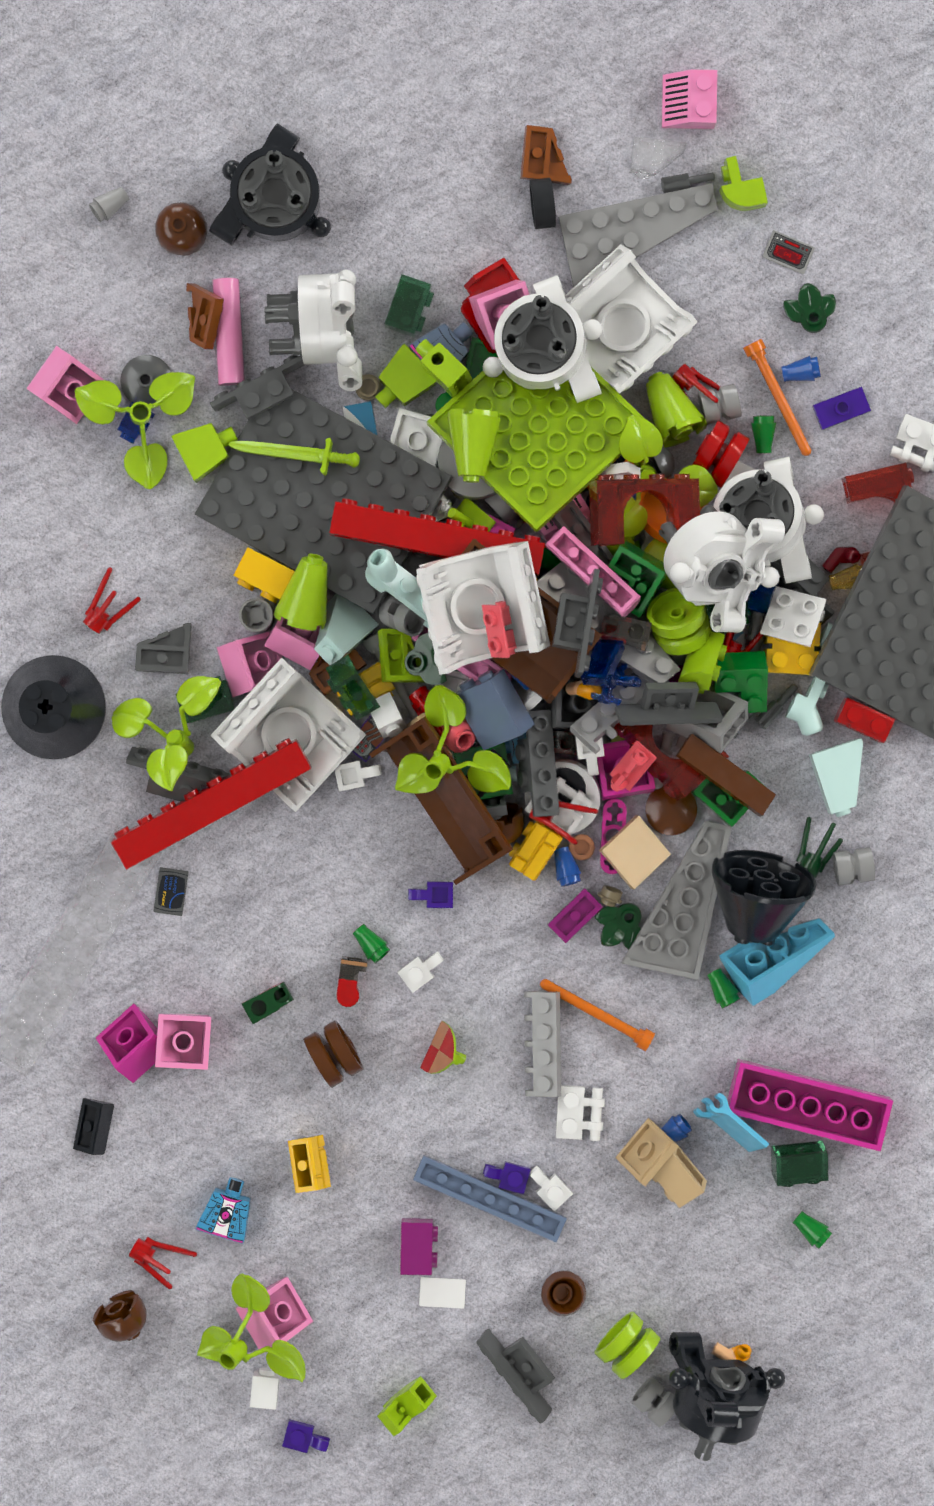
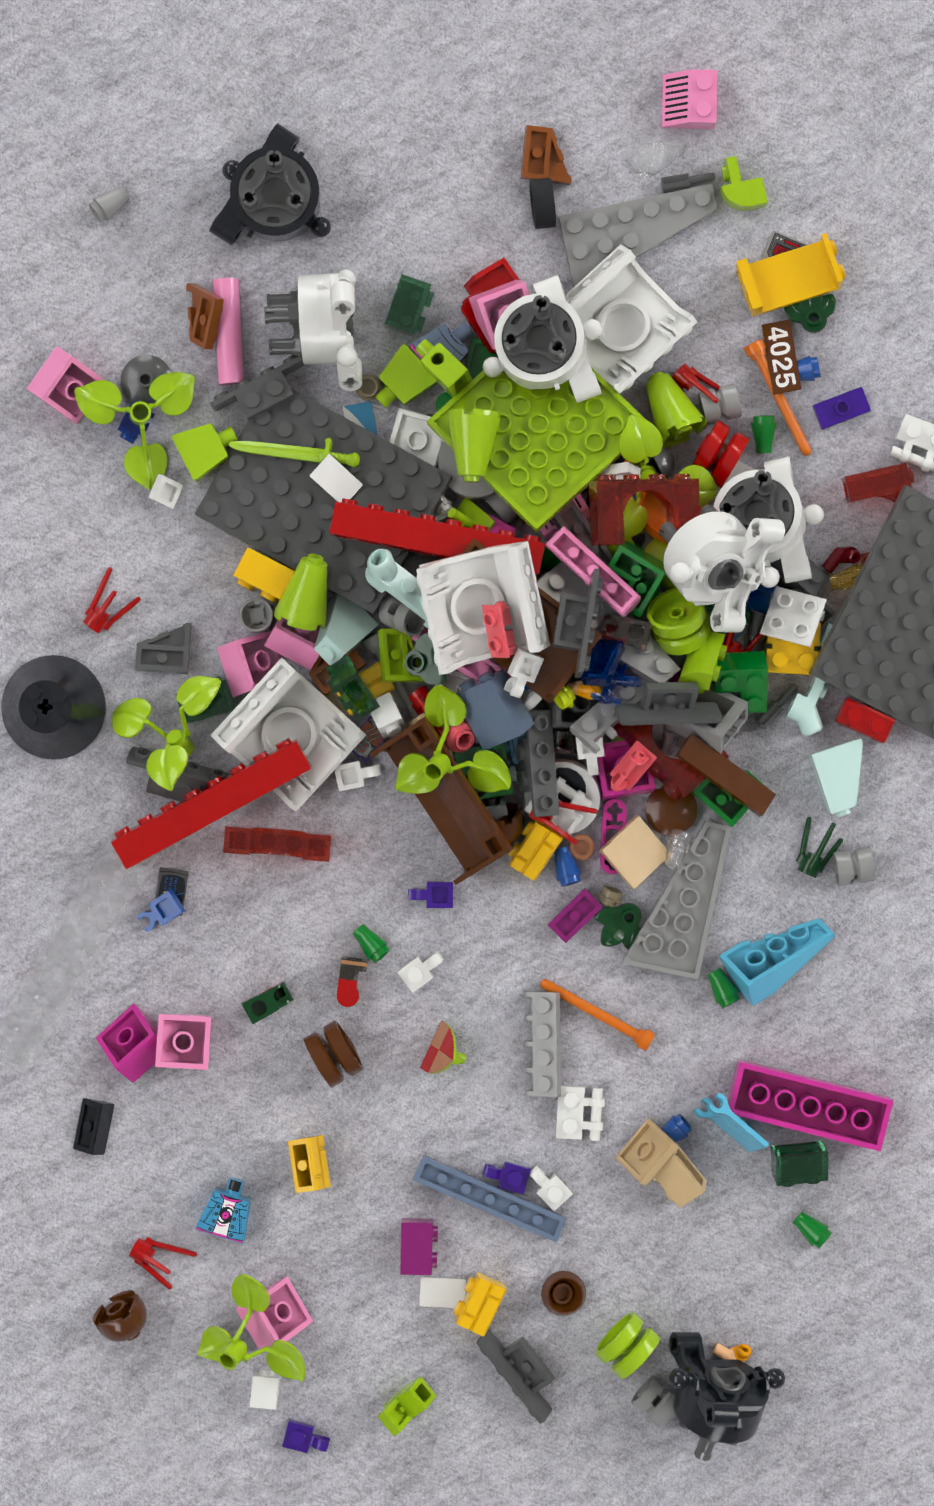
reddish brown cylinder [155,202,207,256] -> none
black cone [711,850,817,946] -> none
none -> plate [137,889,186,932]
none -> white plate [148,474,183,509]
none -> clear red arch [223,824,334,862]
none -> white sticker [310,454,363,502]
none -> yellow brick [453,1272,507,1336]
none -> white plate [504,648,544,698]
none -> neon yellow plate [554,686,576,710]
none -> clear cone [664,830,692,870]
none -> yellow panel [735,233,846,317]
none -> reddish brown sticker [762,319,802,395]

